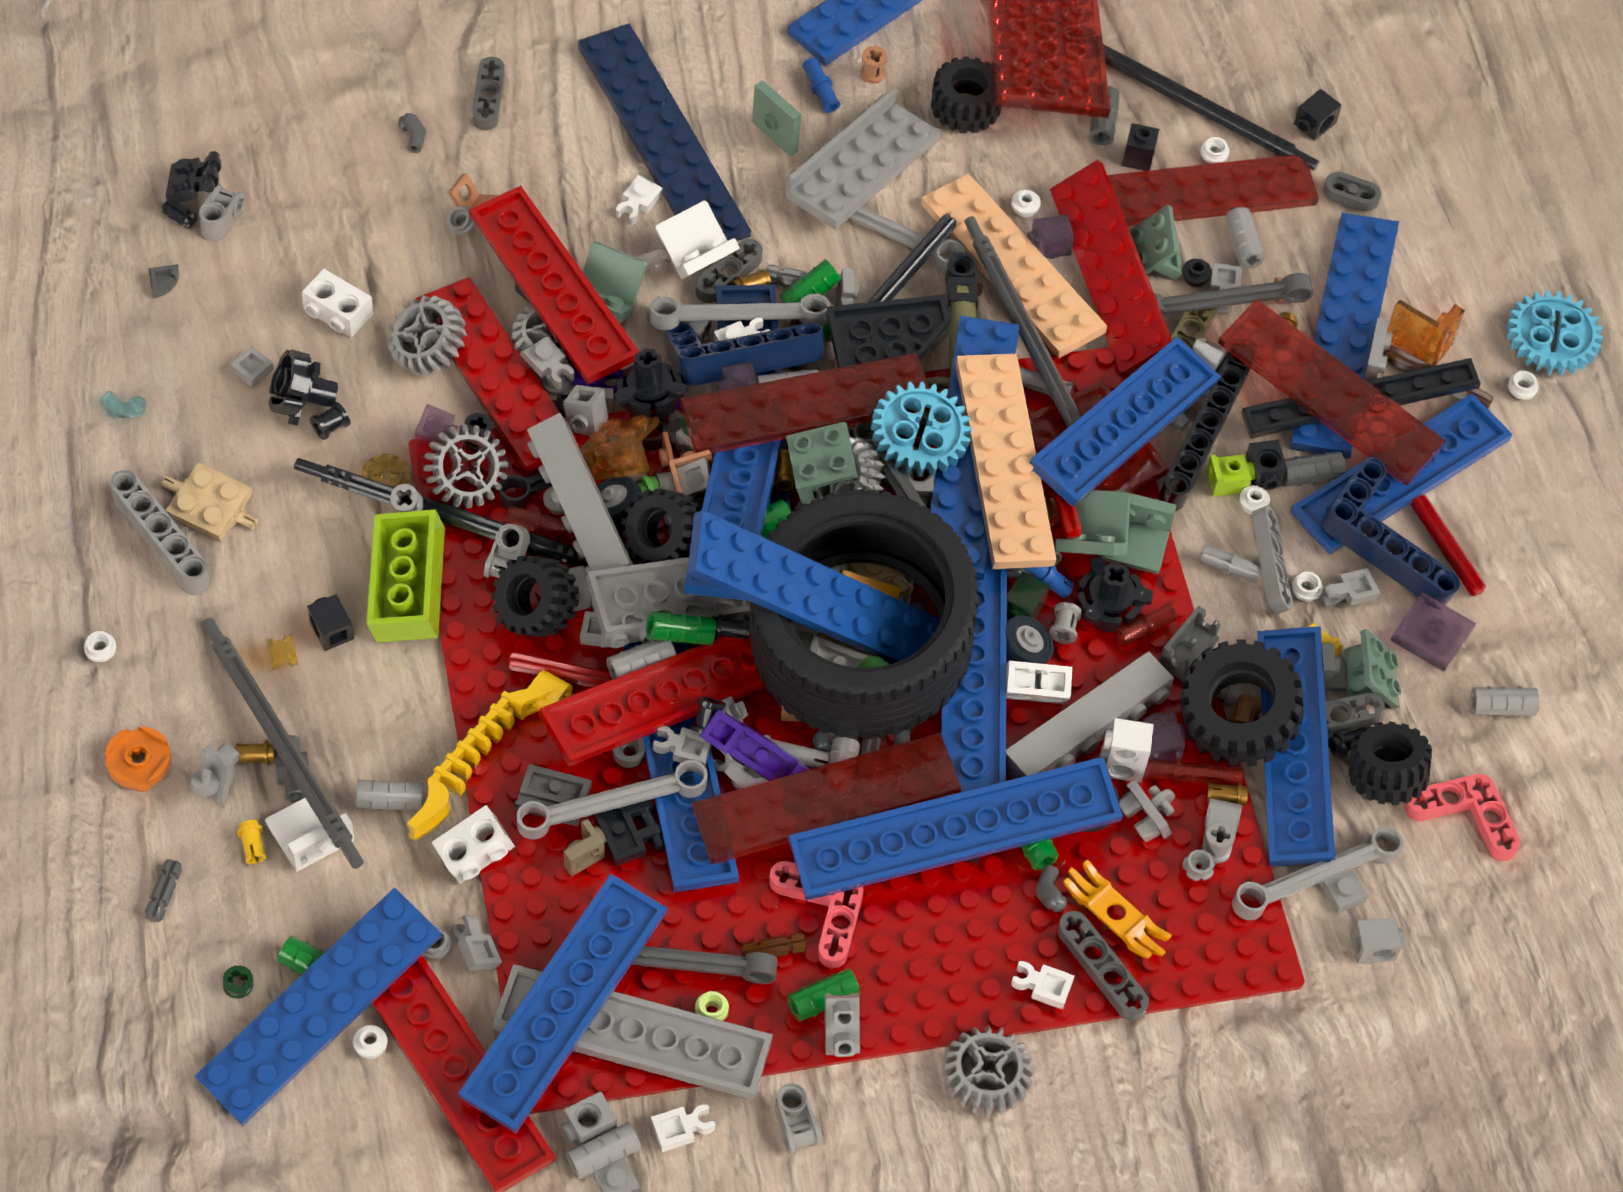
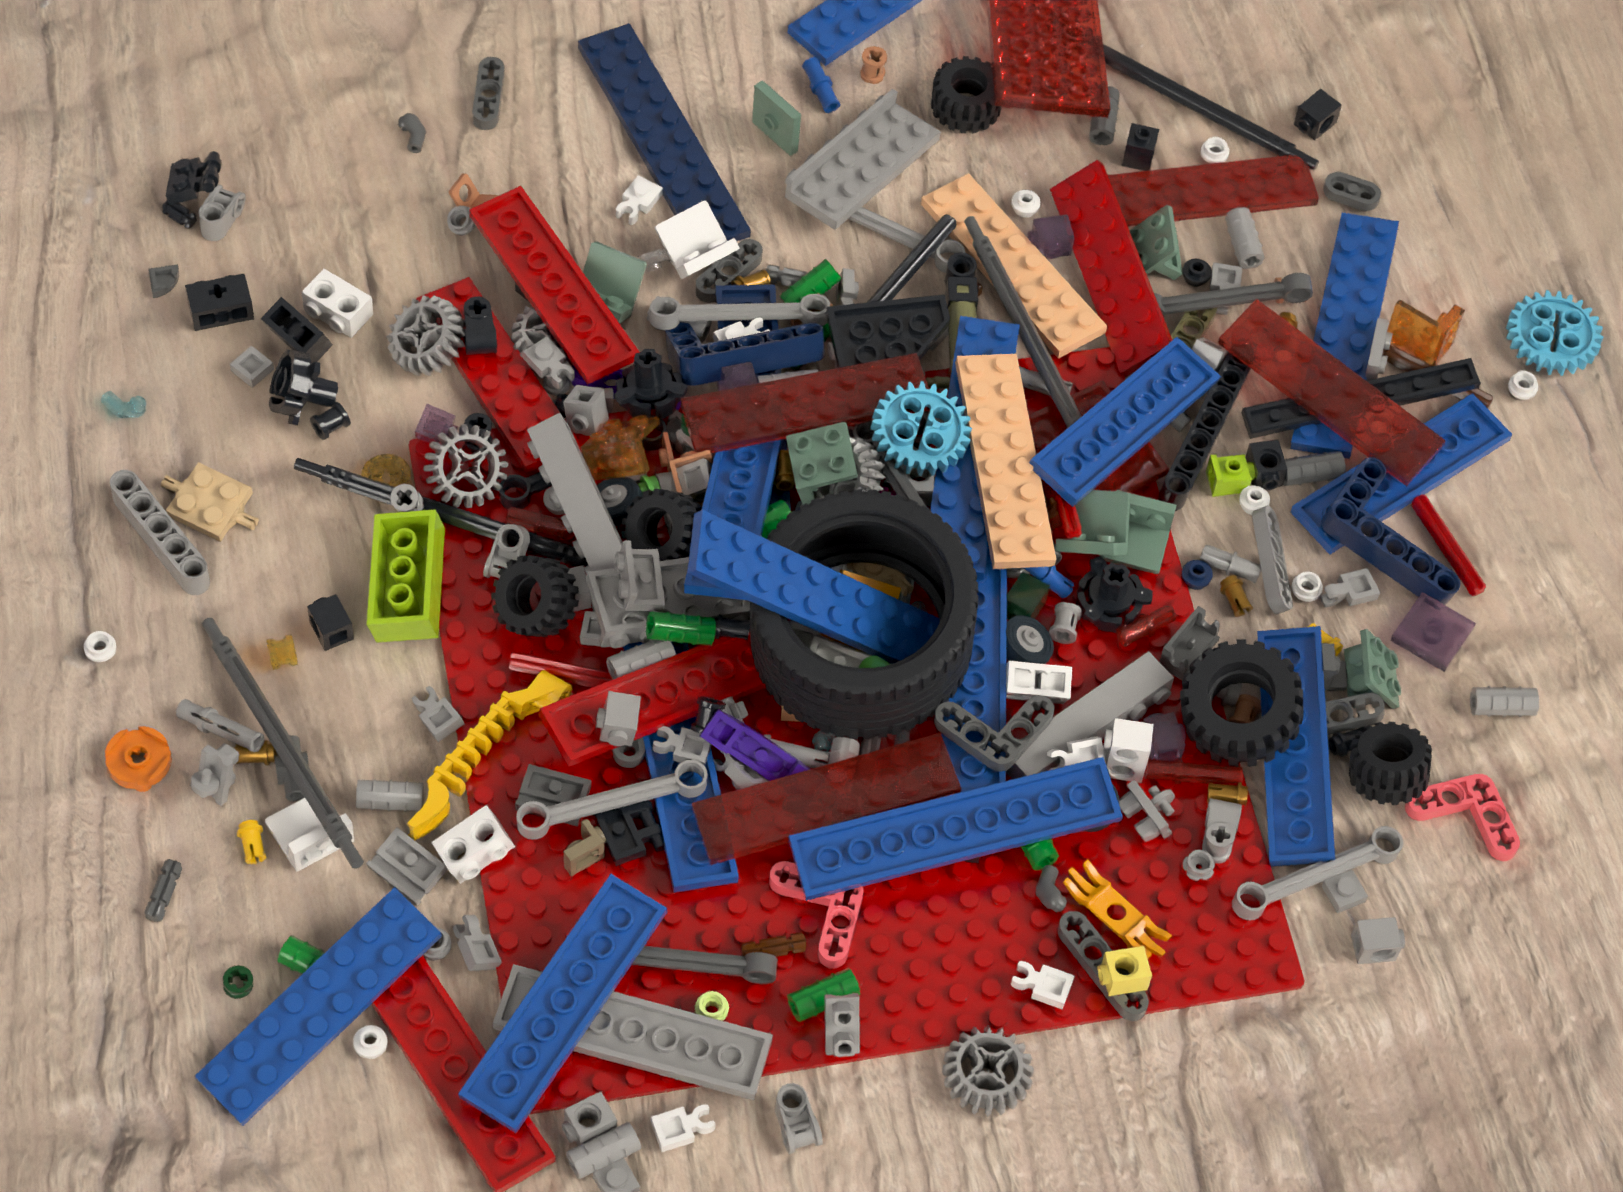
none -> light grey pin [176,699,264,753]
none -> black brick [185,273,254,331]
none -> black brick [261,297,333,363]
none -> light grey plate [366,827,448,905]
none -> light grey plate [412,686,465,742]
none -> black piece [464,296,497,355]
none -> light grey brick [595,691,641,746]
none -> light grey bracket [615,540,665,611]
none -> dark grey beam [934,695,1054,772]
none -> white plate [1047,736,1105,770]
none -> light yellow brick [1098,946,1152,996]
none -> dark blue plate [1181,560,1213,590]
none -> pearl gold pin [1220,575,1253,617]

